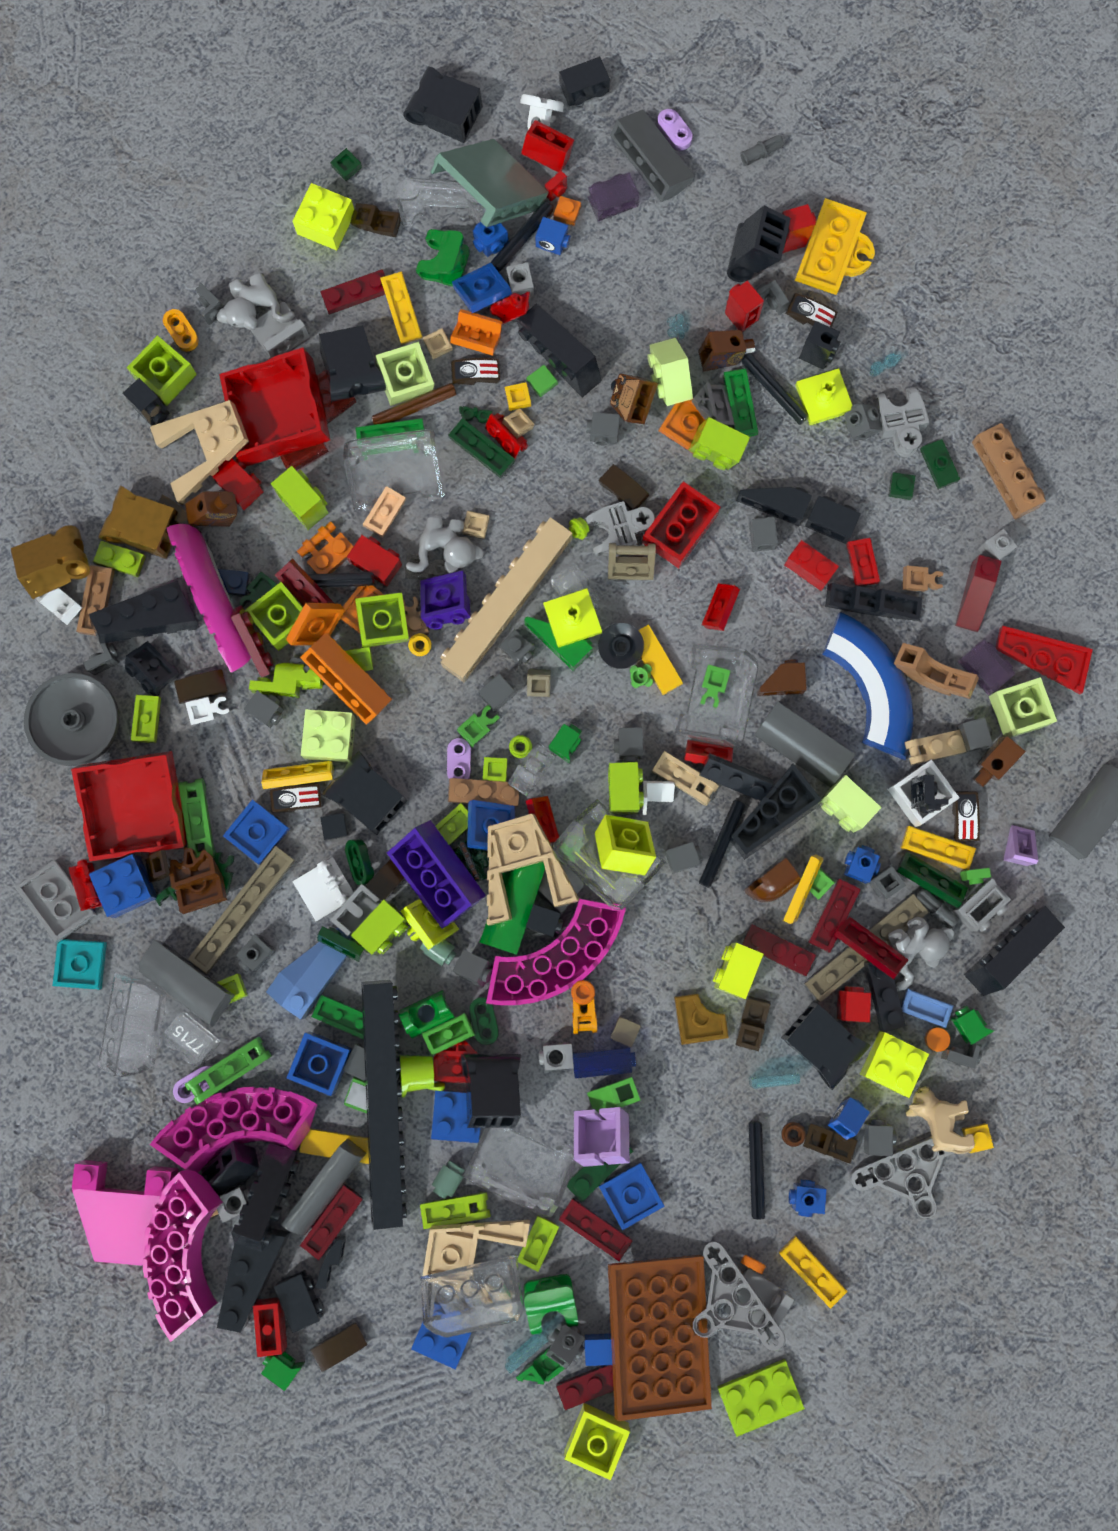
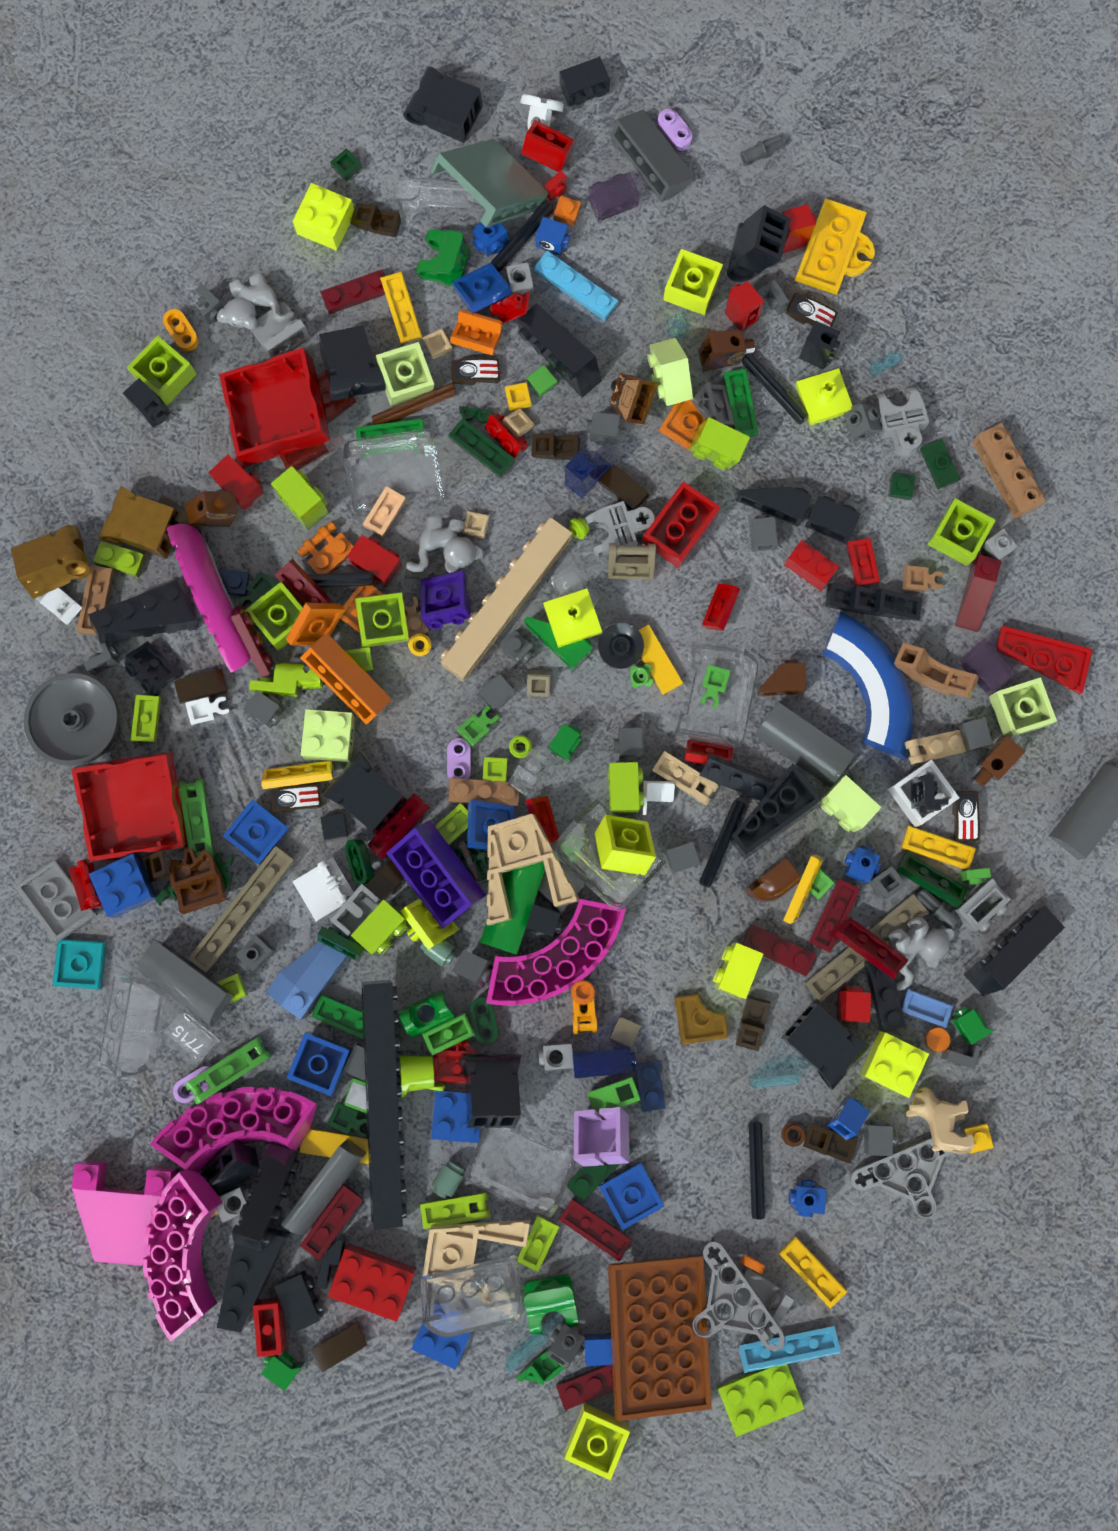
tan wing [150,400,249,505] -> none
lavender slope [1004,825,1038,866] -> none
none -> dark green plate [327,1101,368,1137]
none -> red brick [328,1243,417,1322]
none -> dark red plate [367,793,430,859]
none -> dark brown slope [531,433,580,460]
none -> medium azure plate [534,251,618,321]
none -> clear blue slope [565,450,612,499]
none -> dark blue plate [634,1060,666,1112]
none -> neon yellow brick [663,249,723,316]
none -> medium azure plate [739,1326,841,1373]
none -> lime brick [927,498,996,566]

